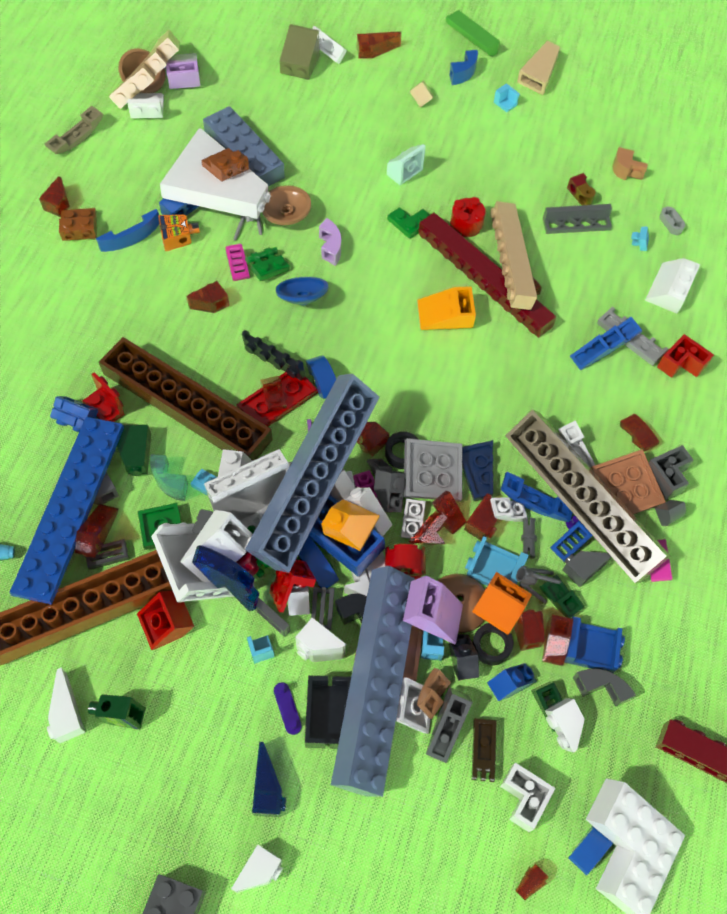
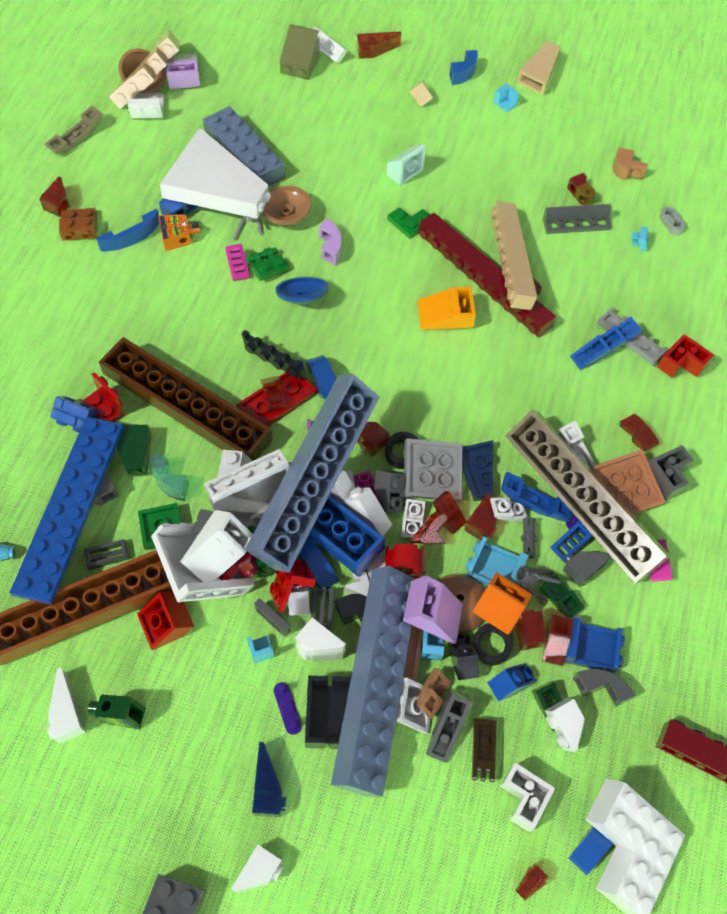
clear red slope [75,504,119,558] -> none
clear red slope [186,281,229,313] -> none
medium azure tile [190,469,217,496] -> none
clear blue slope [192,545,260,612] -> none
dark orange plate [201,148,249,182] -> none
light orange slope [321,499,380,551] -> none
dark grey slope [366,459,393,476] -> none
bright green brick [446,10,500,56] -> none
red brick [450,197,486,237] -> none
white slope [645,258,700,314] -> none
dark grey brick [655,500,686,526] -> none

